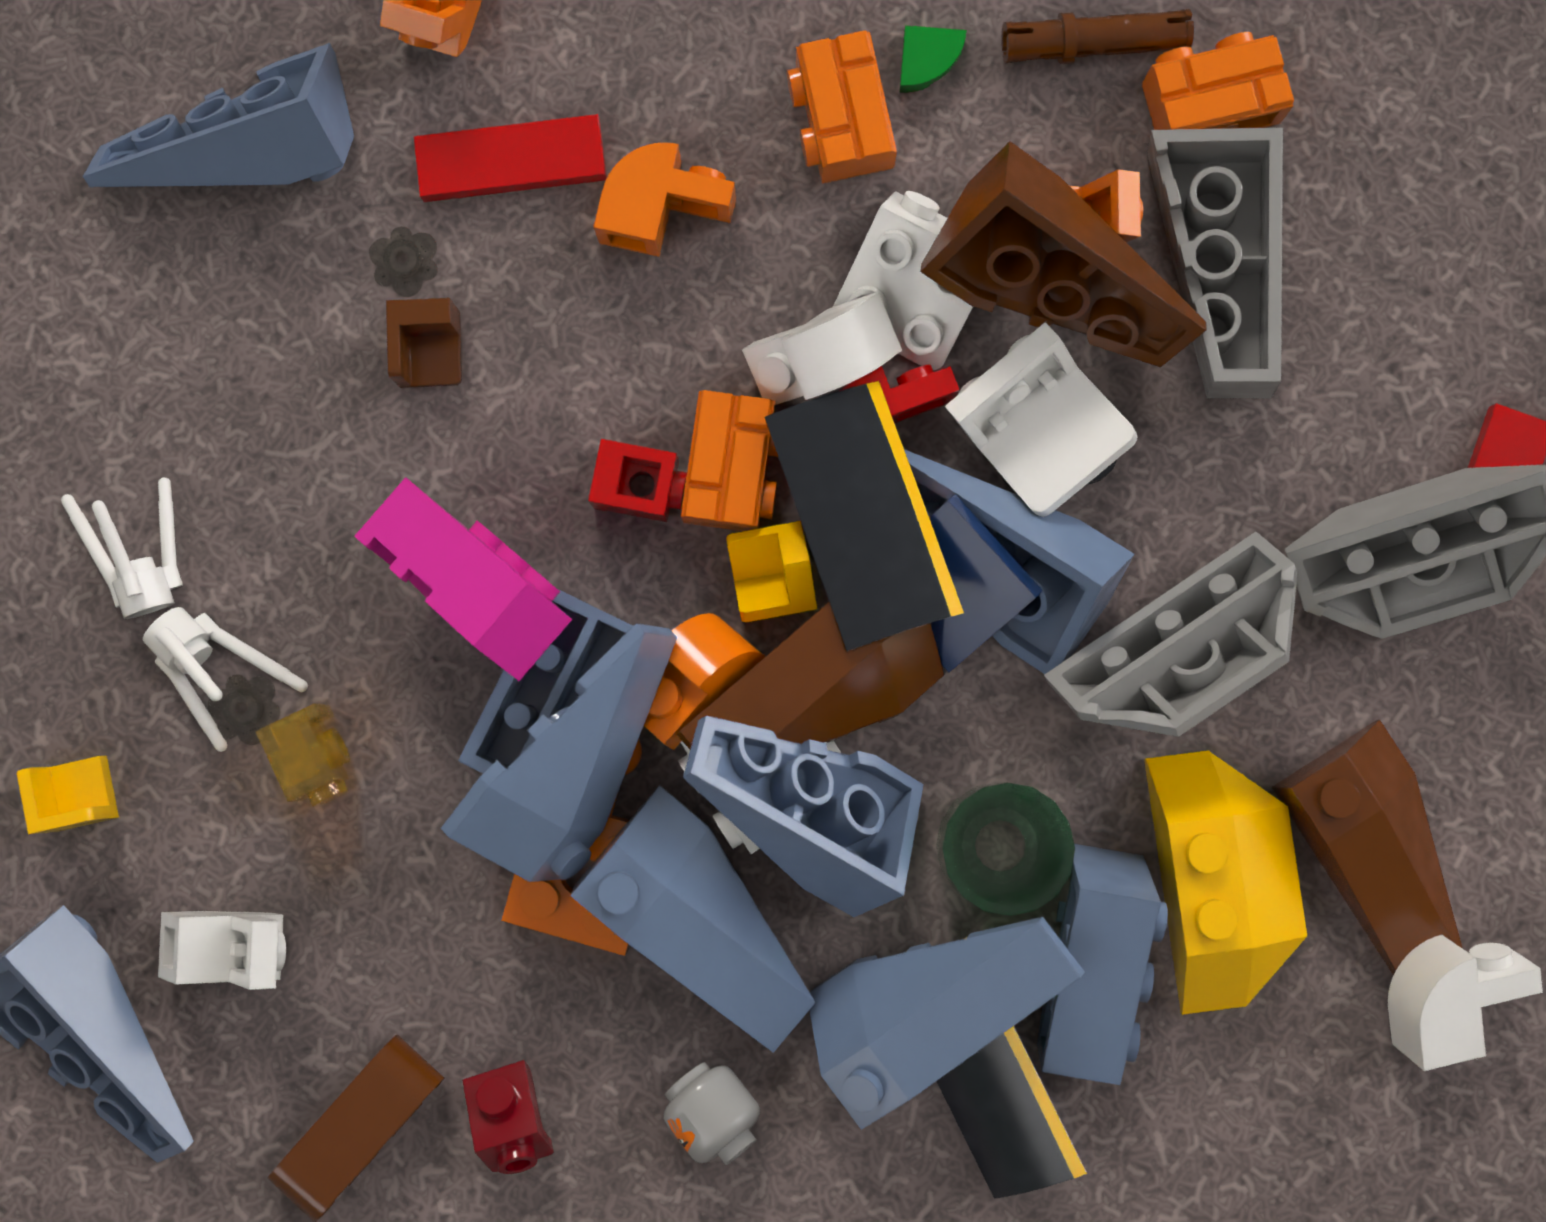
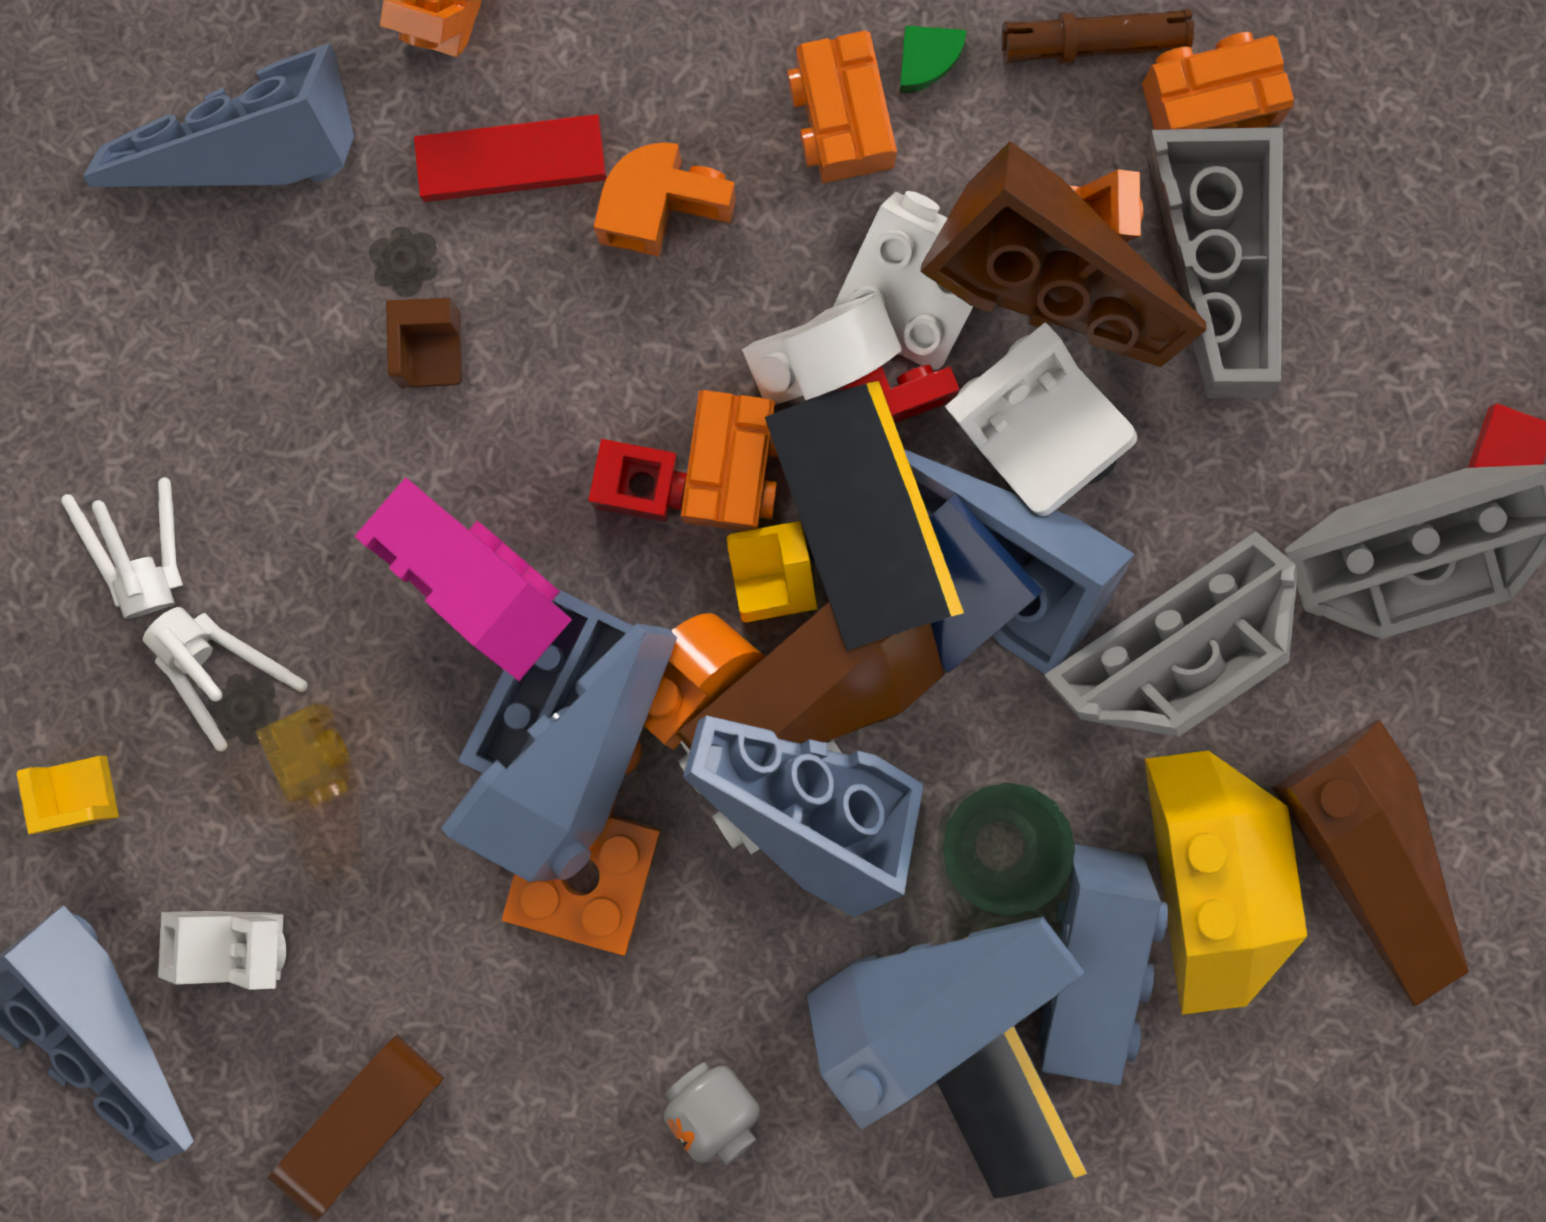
dark red bracket [462,1060,554,1174] -> none
sand blue wedge [571,785,815,1053] -> none
white brick [1388,935,1542,1071] -> none

